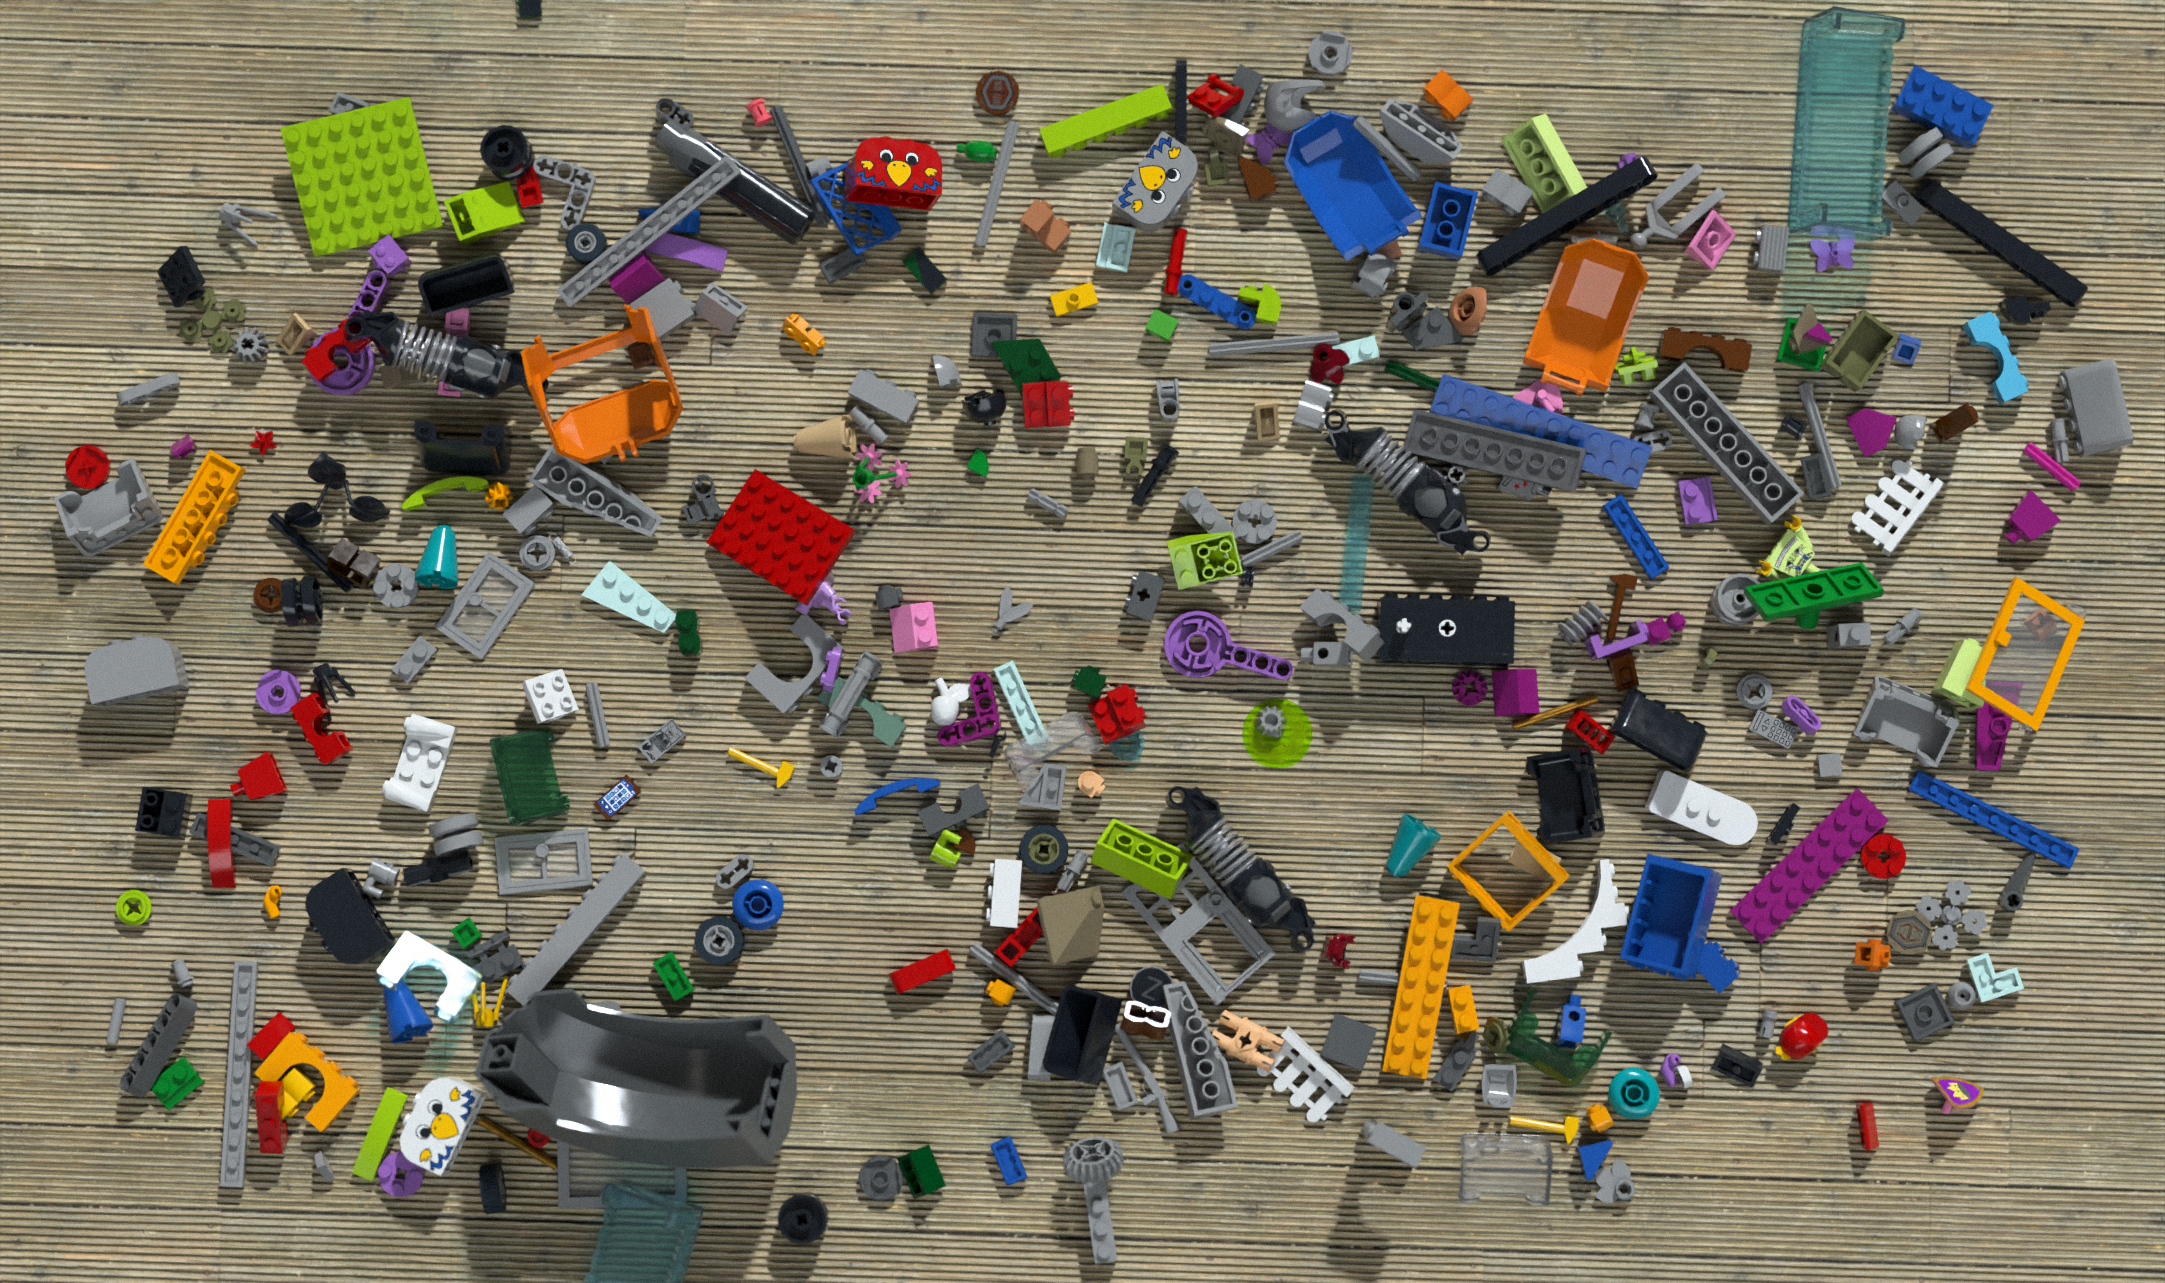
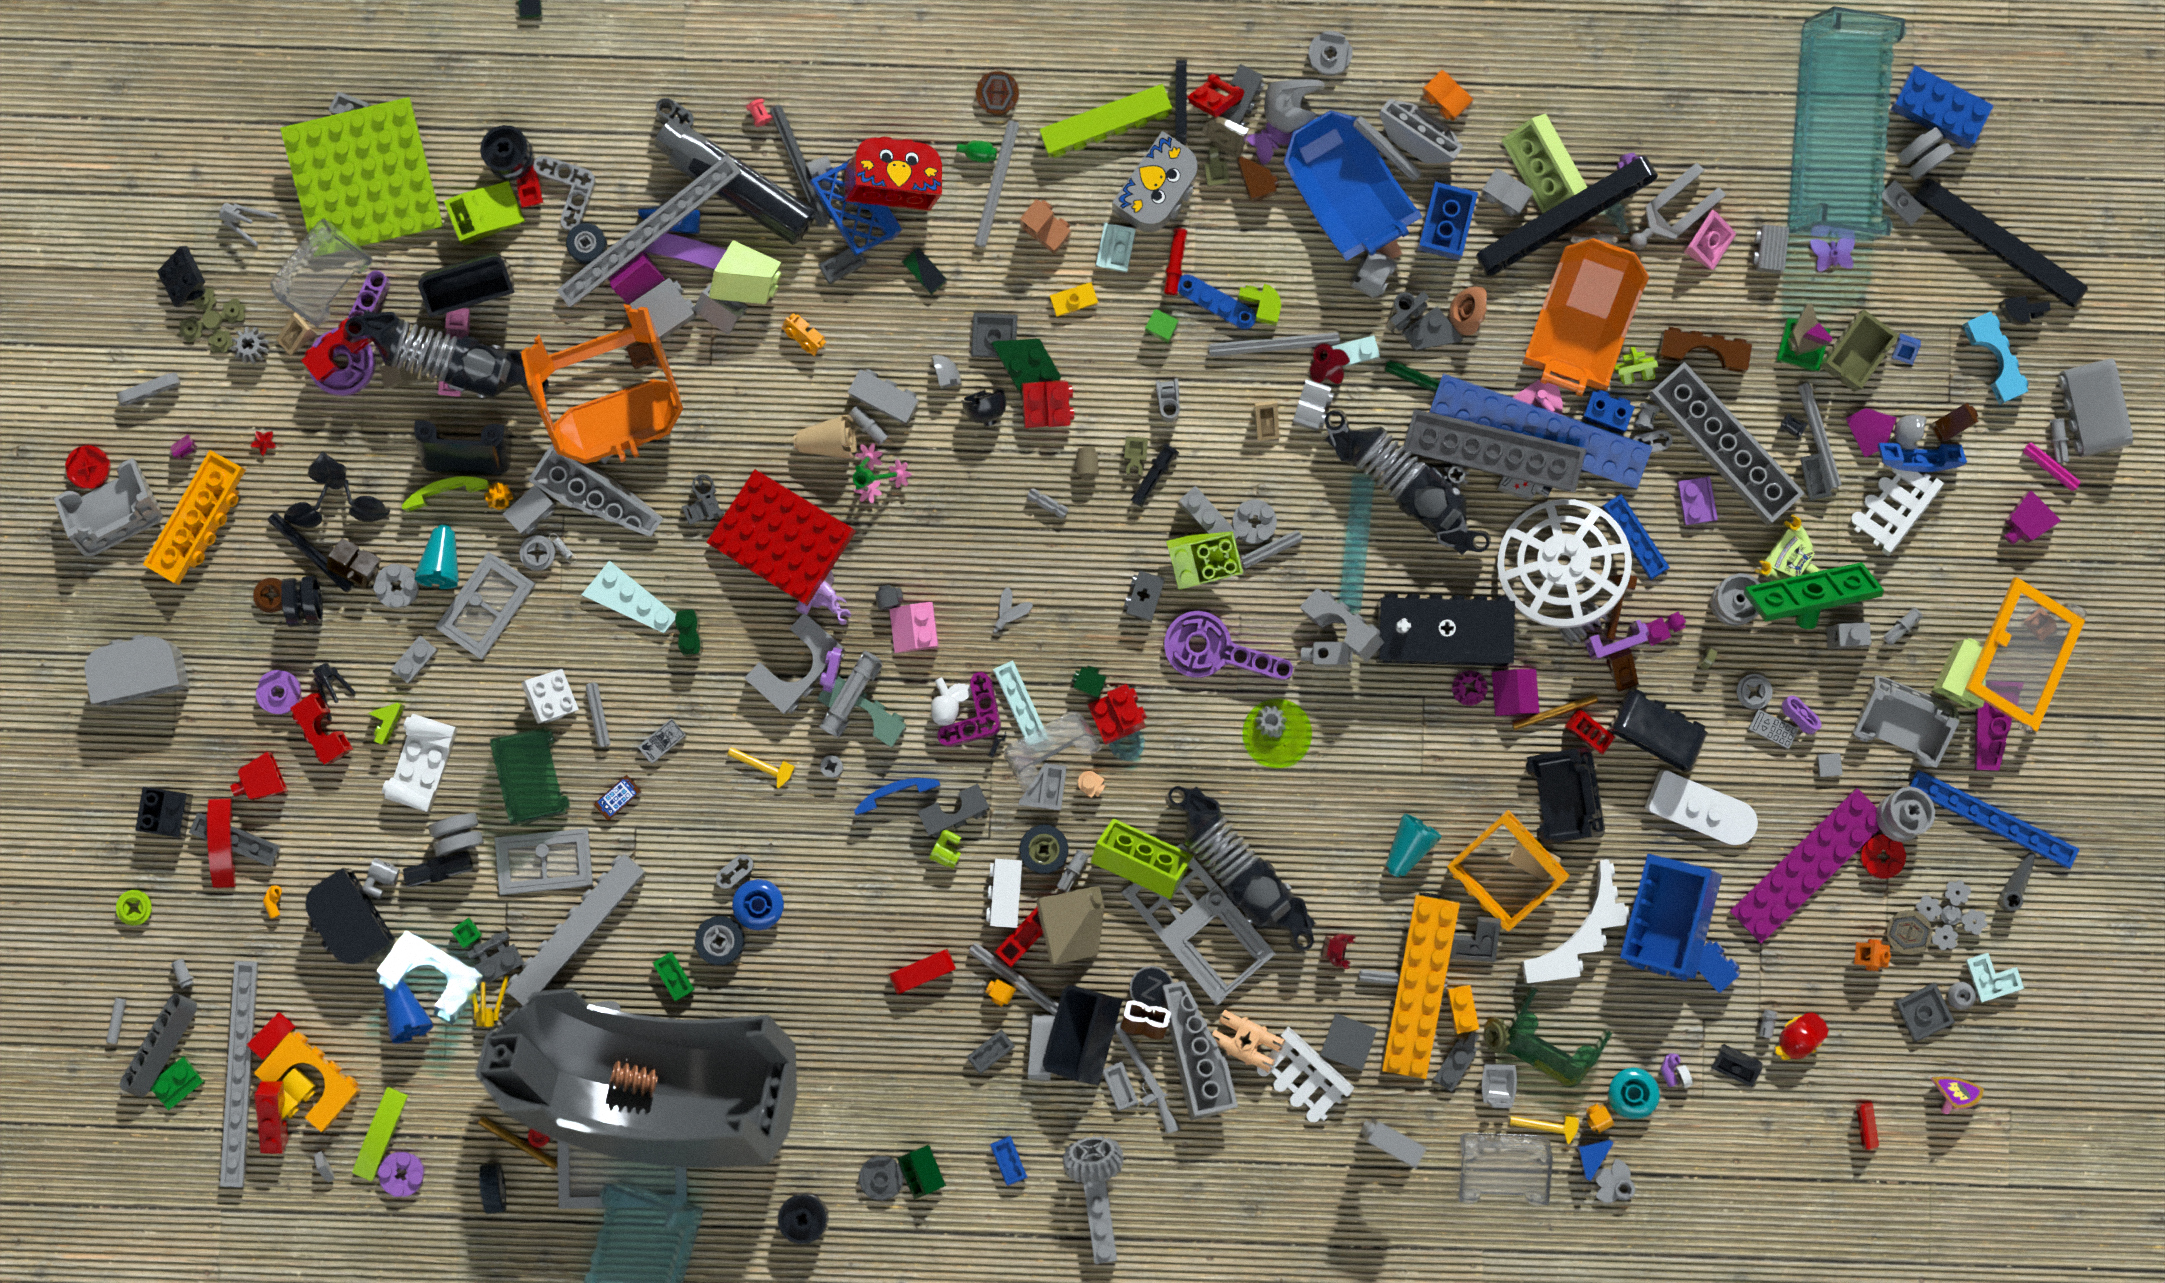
medium lavender head [368,234,412,278] -> none
white brick [400,1077,488,1176] -> none
reddish brown tile [953,827,976,855] -> none
green tile [967,448,989,478] -> none
black bush [1241,567,1255,588] -> none
blue torso [1554,994,1586,1049] -> none
black plate [1766,803,1801,846] -> none
none -> clear windscreen [270,219,373,328]
none -> lime slope [368,703,405,746]
none -> nougat piece [608,1061,658,1098]
none -> yellowish green slope [709,240,782,304]
none -> white dish [1497,499,1632,628]
none -> blue brick [1581,390,1635,434]
none -> light grey wheel [1876,787,1935,842]
none -> blue slope [1877,443,1967,472]

